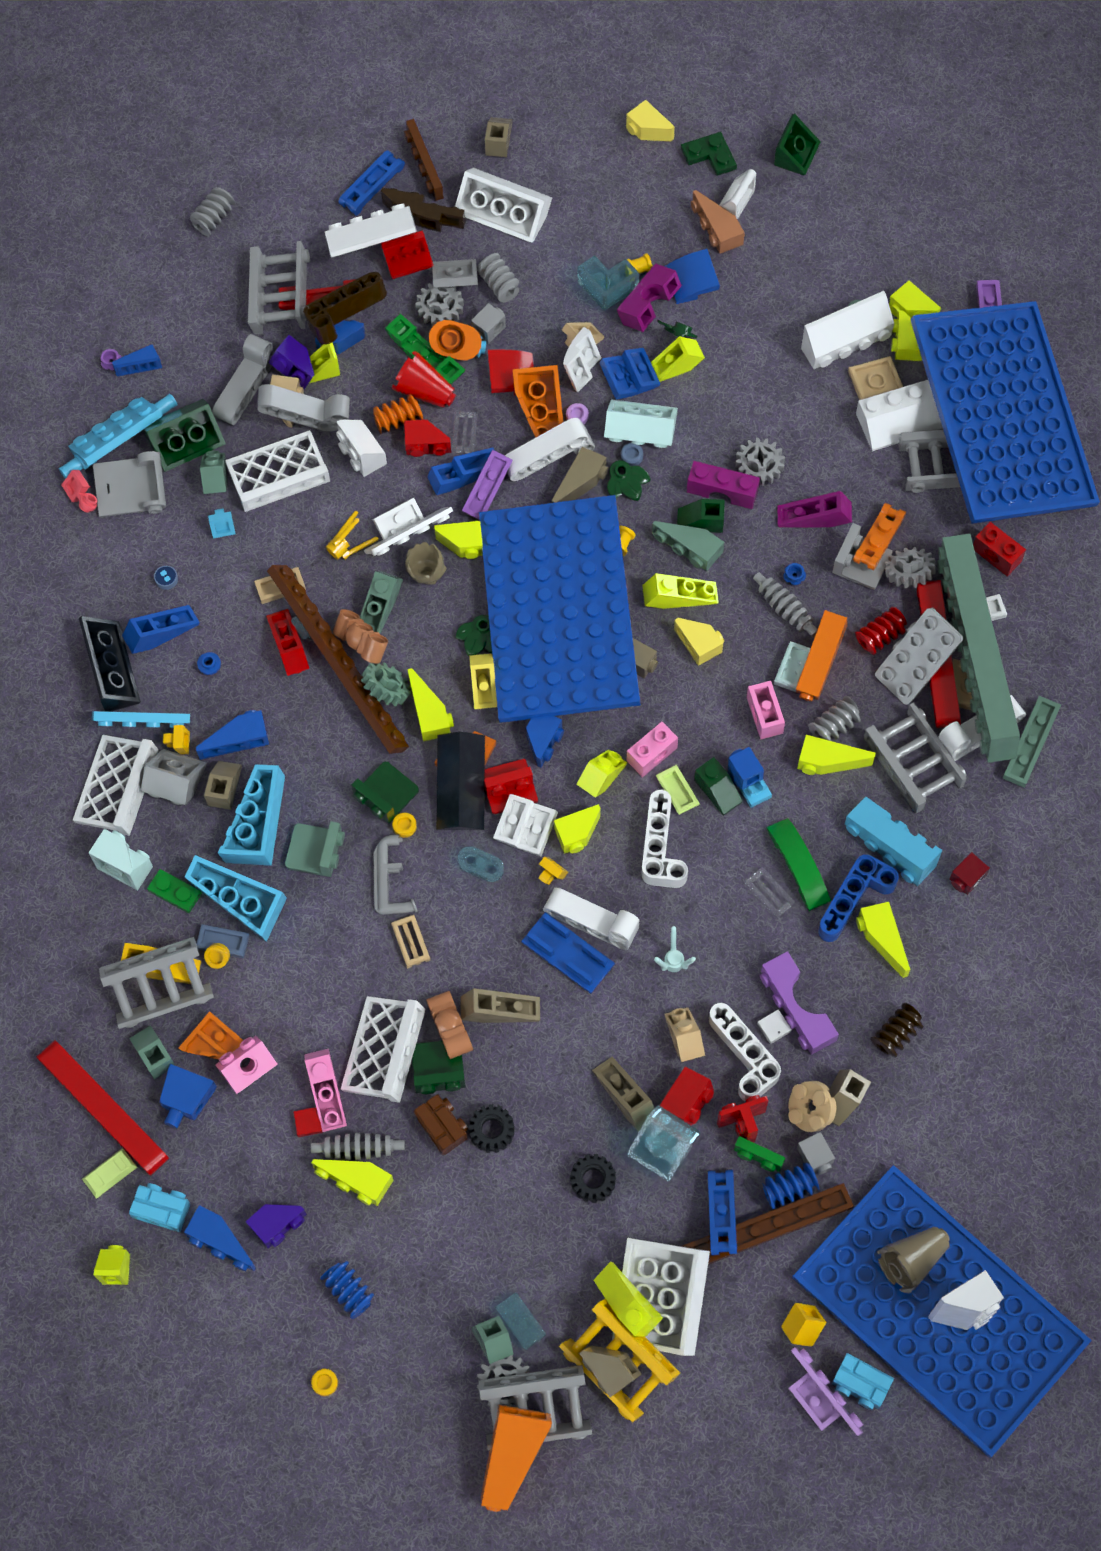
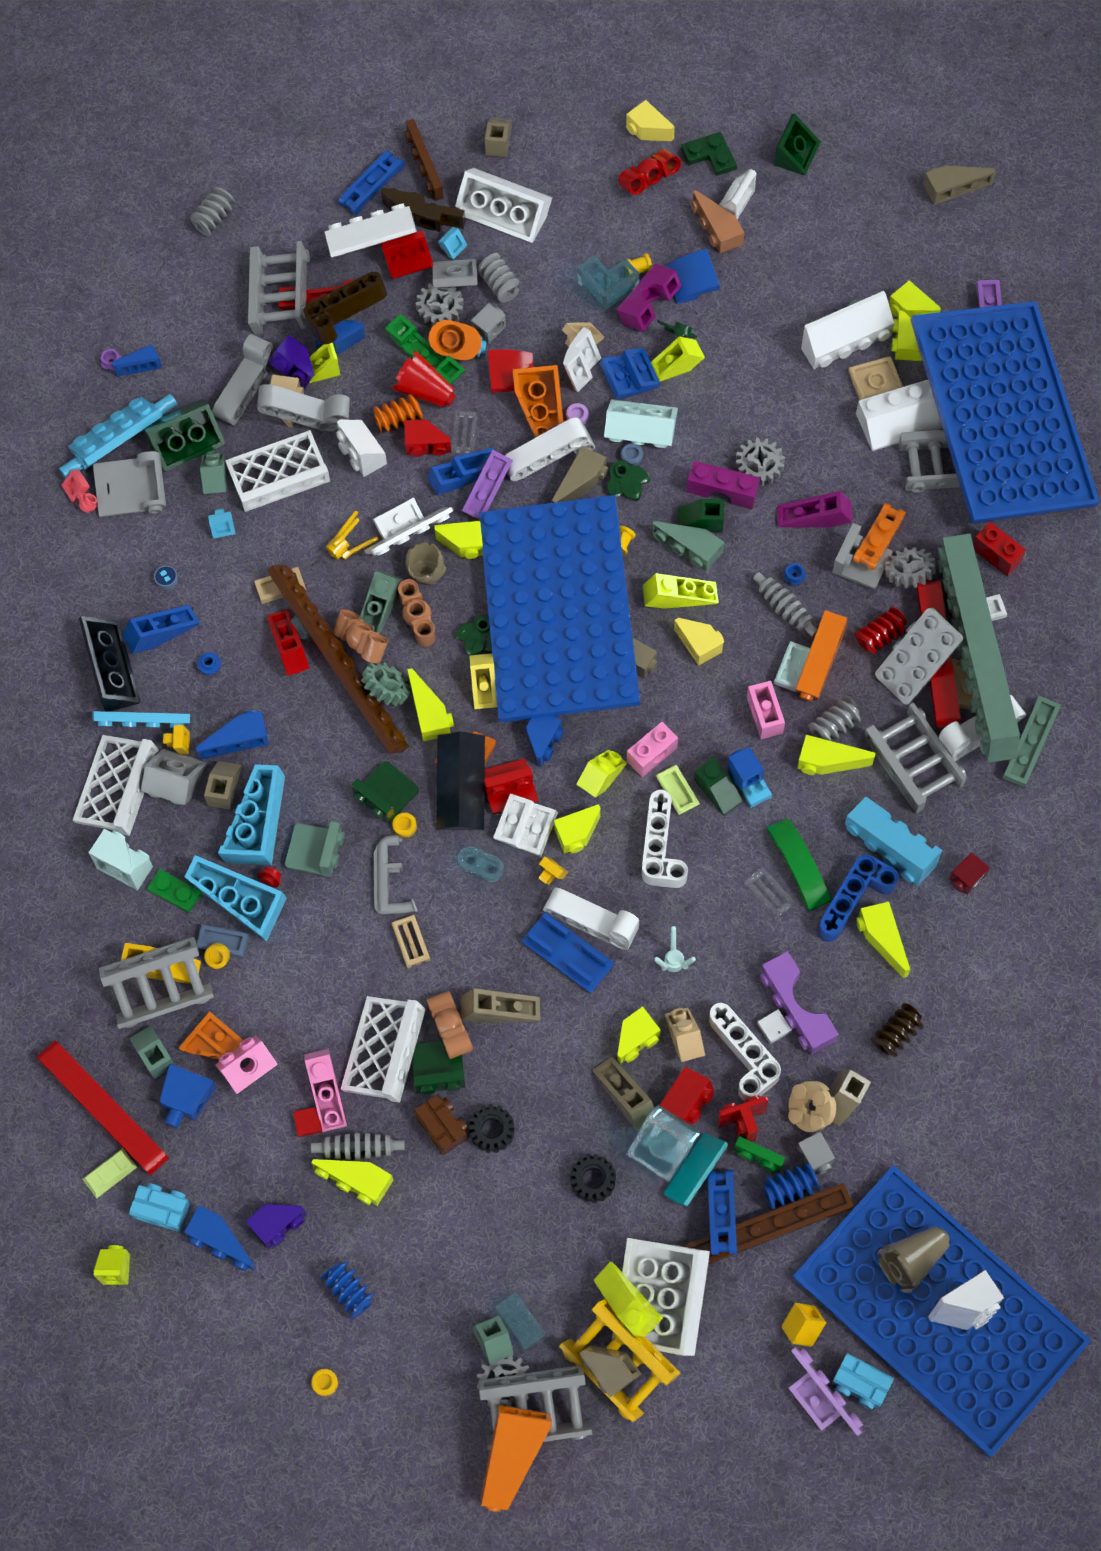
none -> red plate [258,866,281,888]
none -> nougat piece [398,579,436,647]
none -> medium azure tile [438,227,467,259]
none -> neon yellow slope [617,1007,661,1064]
none -> red piece [618,149,681,195]
none -> teal slope [664,1133,728,1206]
none -> dark tan slope [923,166,996,205]

